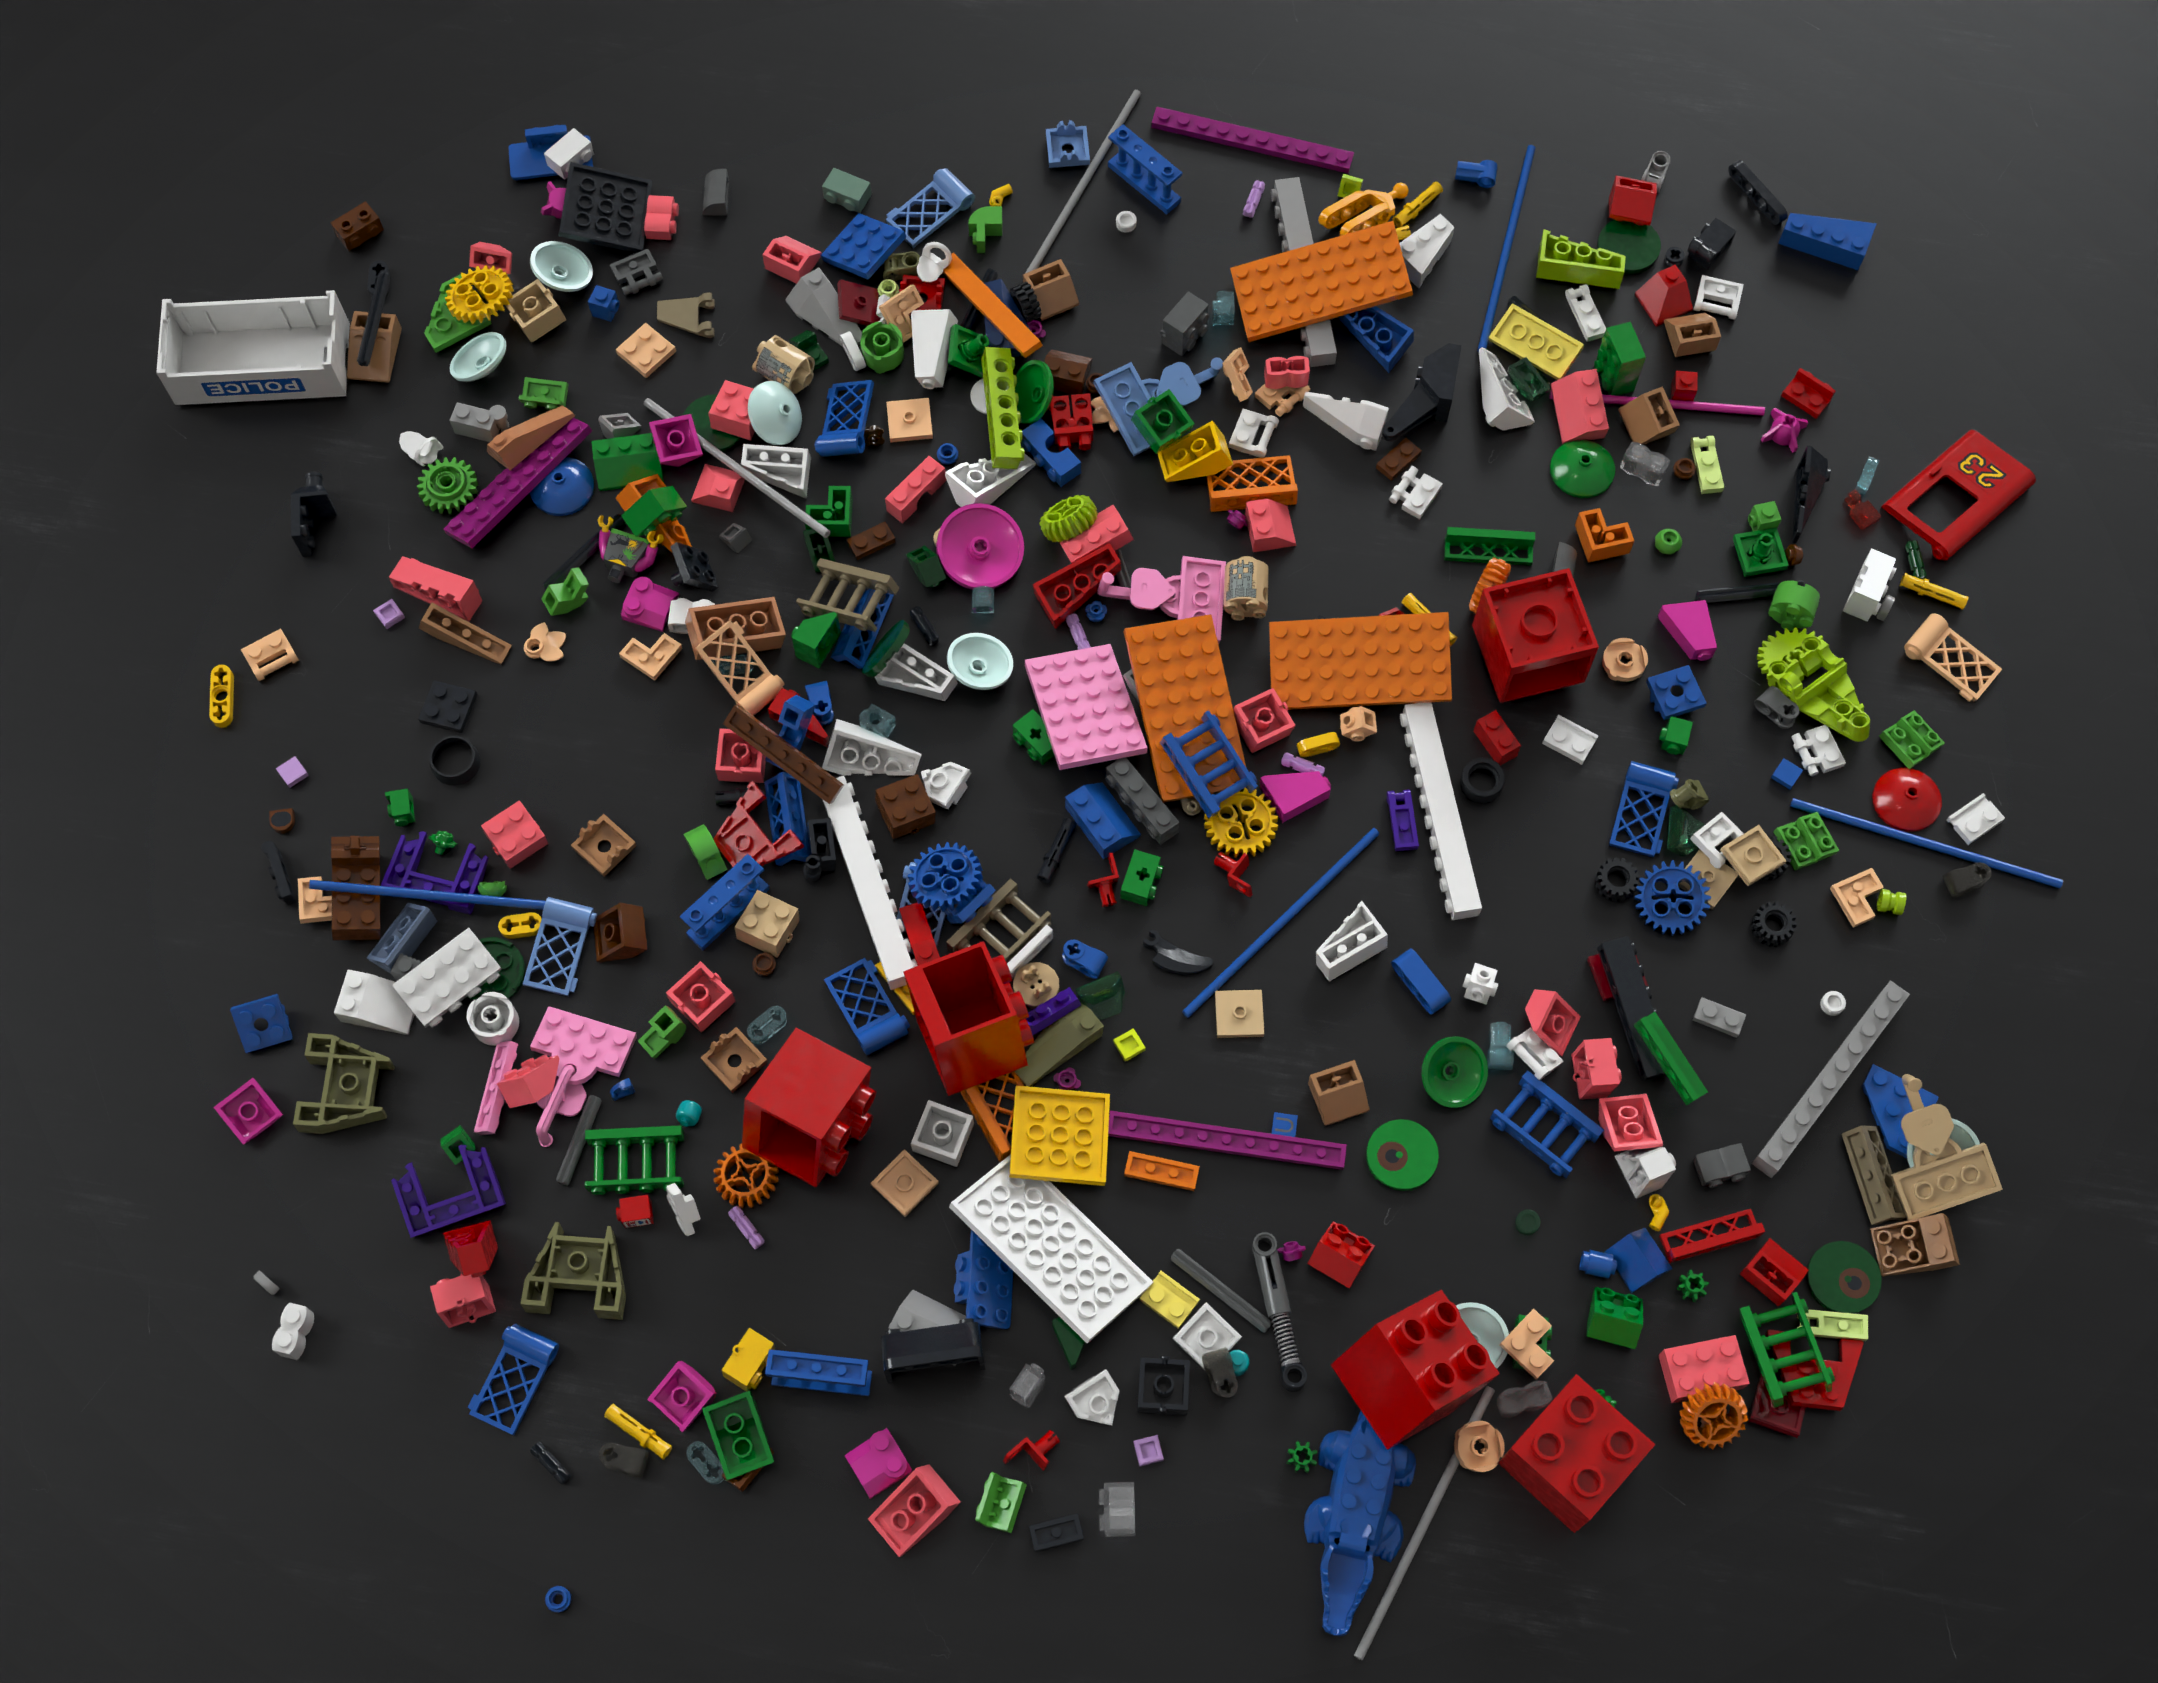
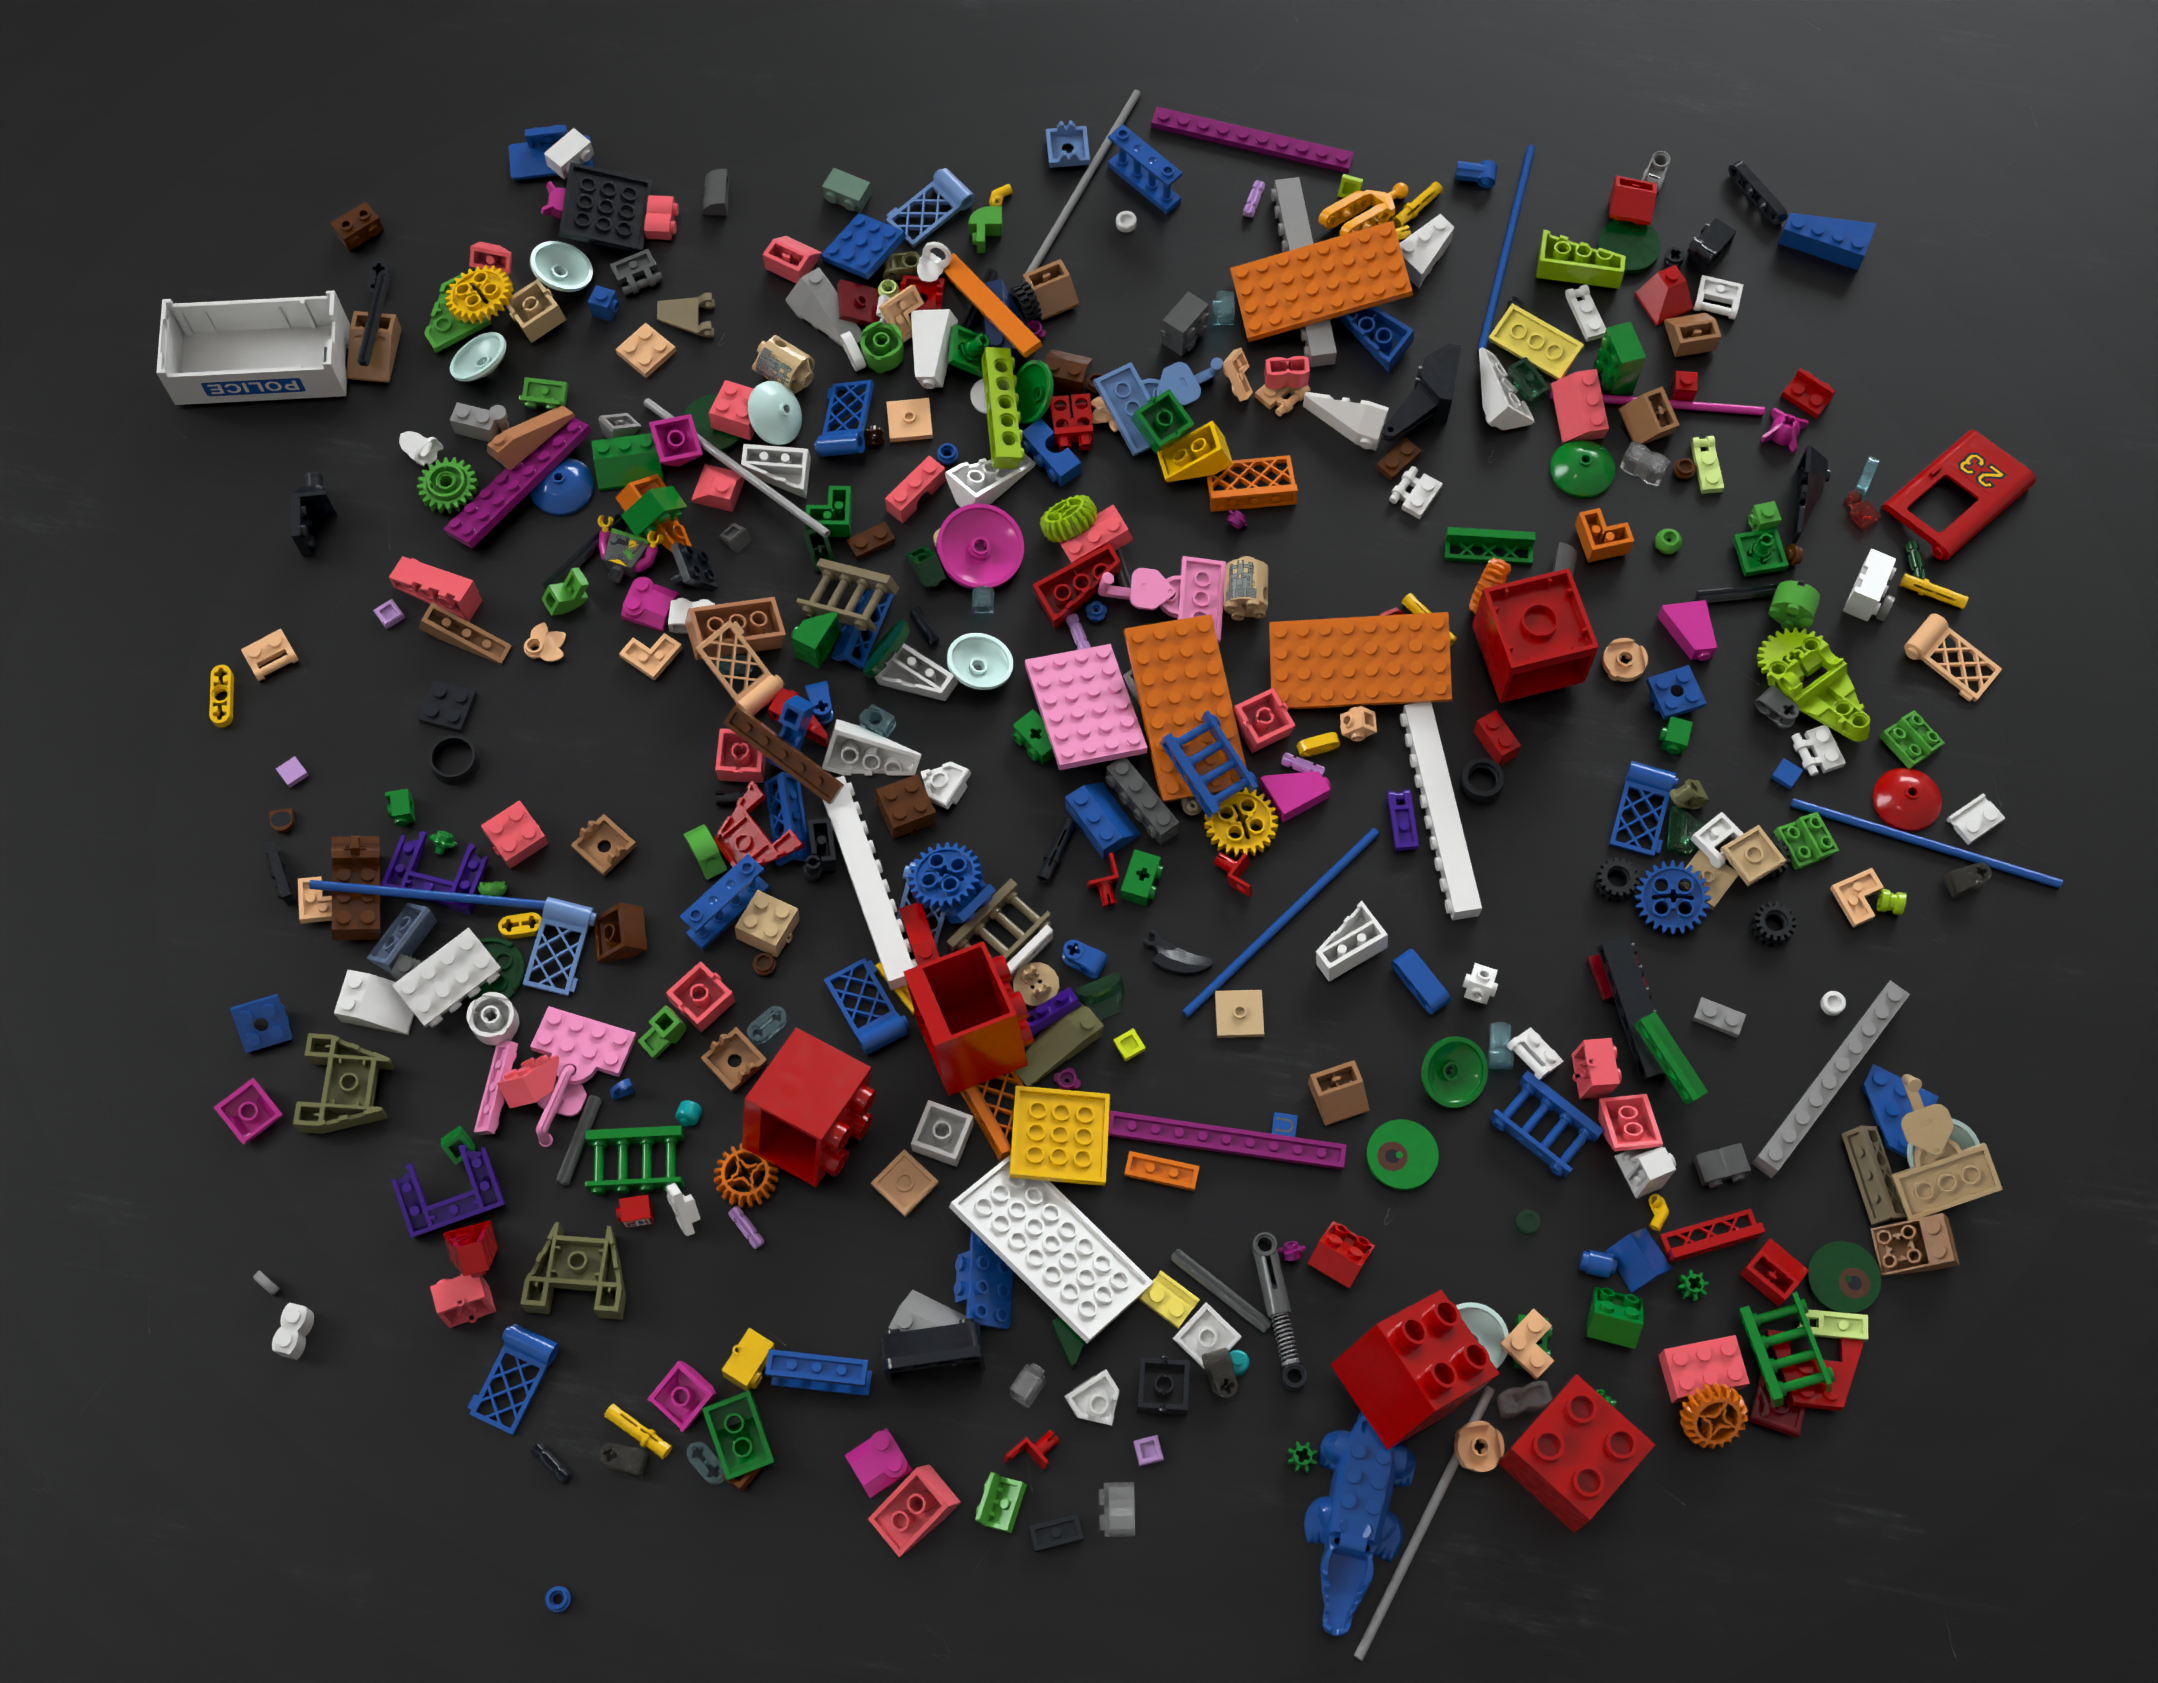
dark green slope [789,330,829,371] -> none
white plate [1228,408,1279,458] -> none
coral slope [1245,499,1296,552] -> none
coral slope [1525,989,1581,1056] -> none
white plate [1542,715,1598,765] -> none

